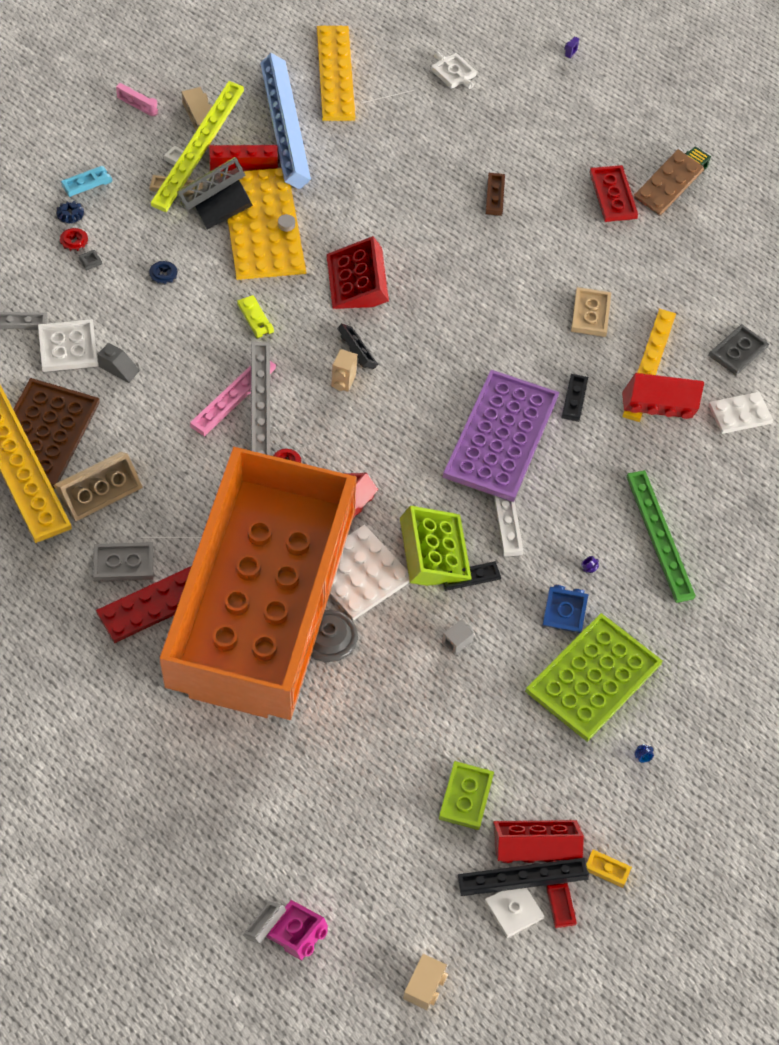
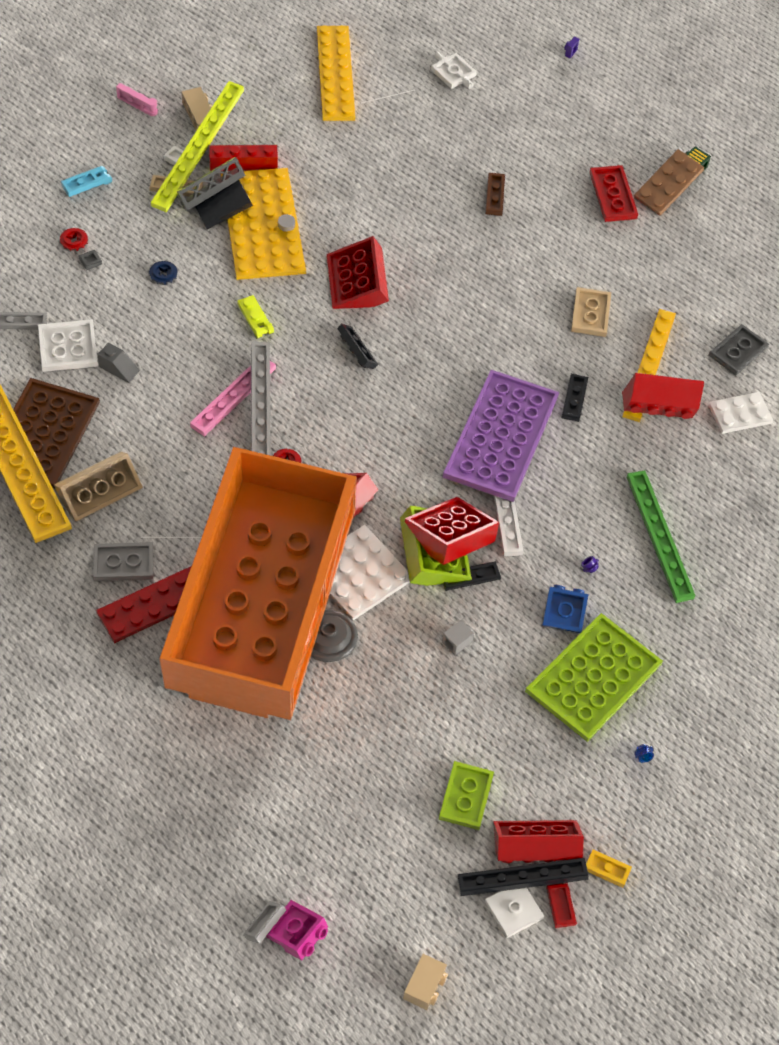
dark blue gear [56,201,84,223] -> none
light blue brick [260,53,311,189] -> none
tan brick [331,349,358,392] -> none
none -> red slope [404,497,499,565]

